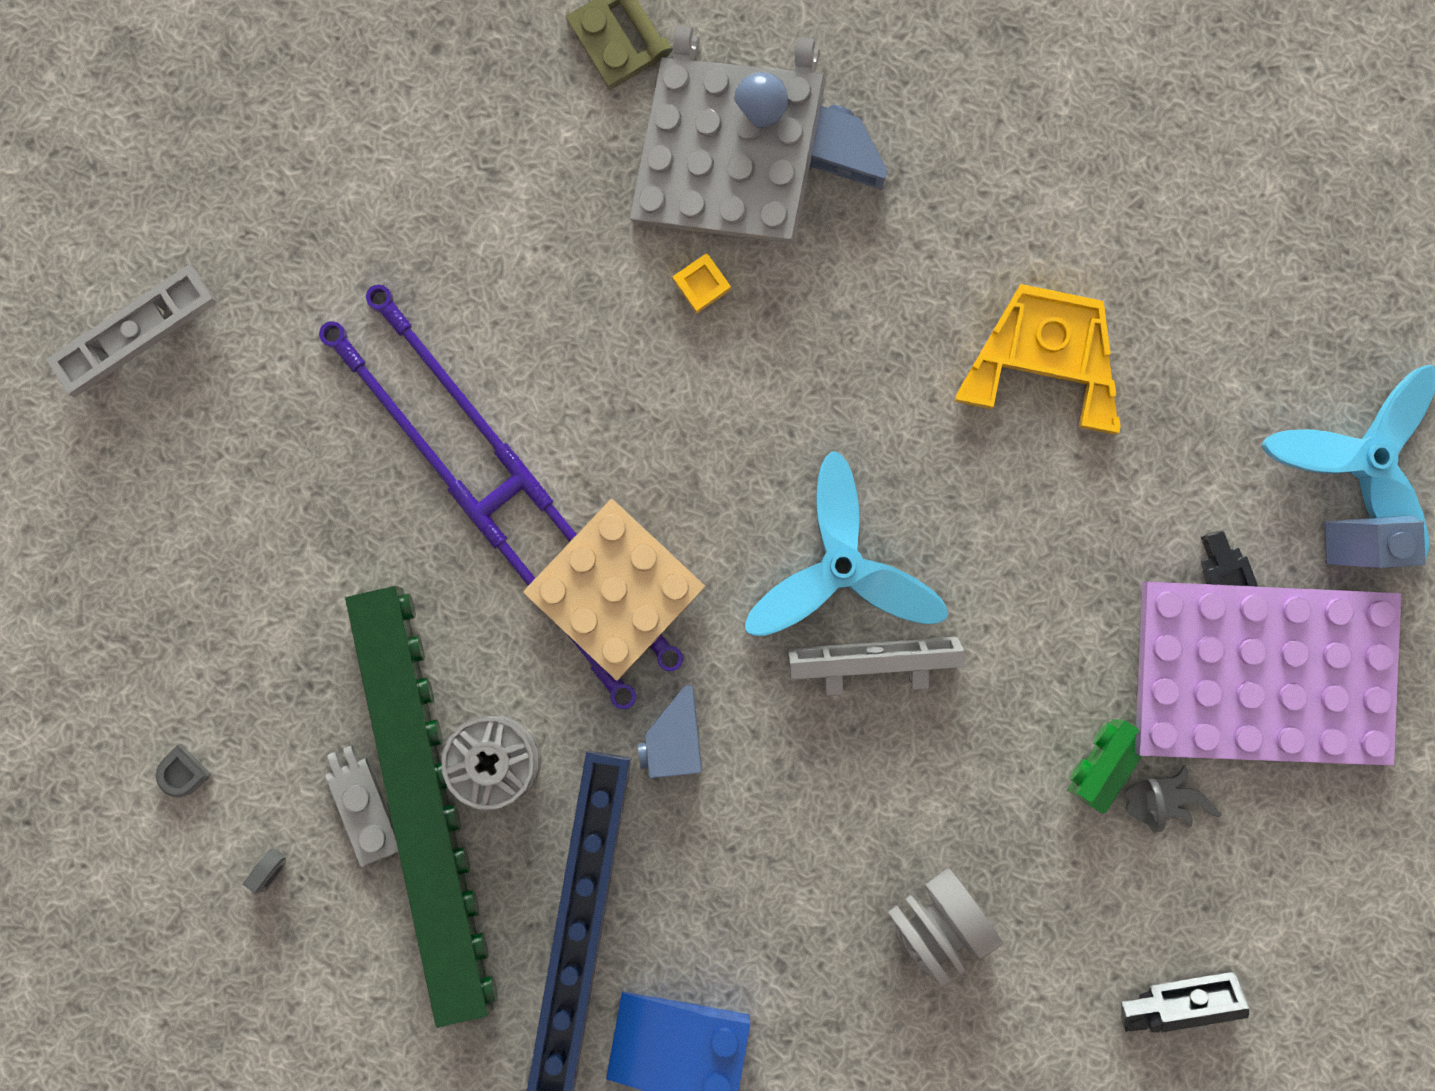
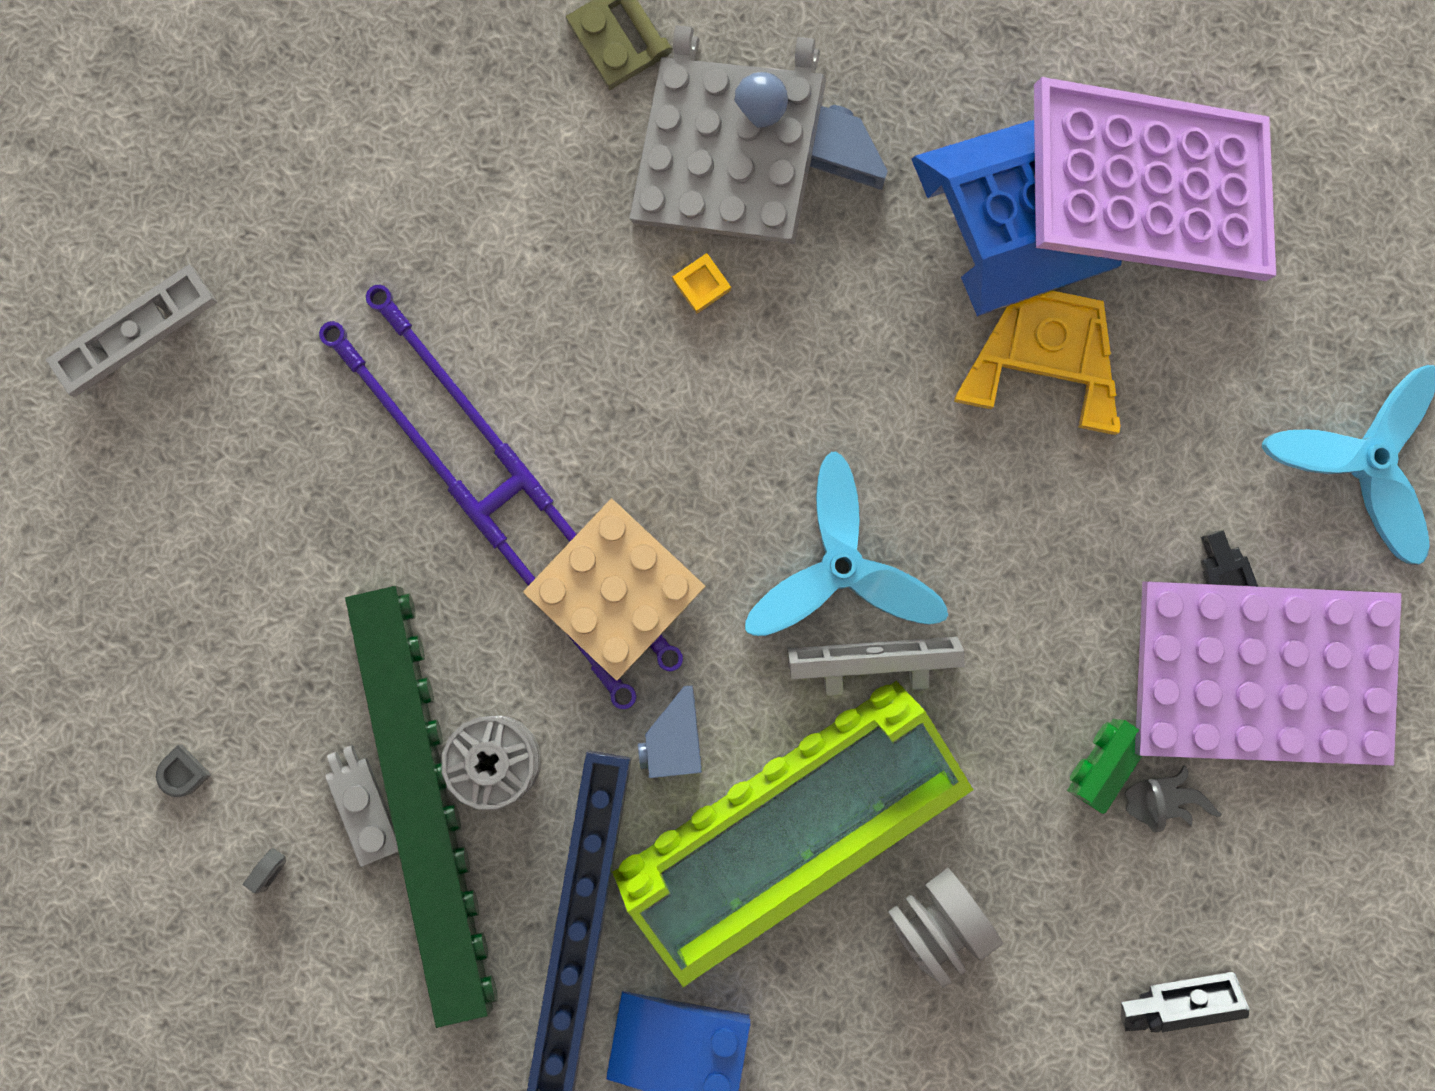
sand blue slope [1324,515,1426,568] -> none
none -> window [612,680,974,987]
none -> blue slope [911,120,1122,316]
none -> lavender plate [1034,77,1276,281]

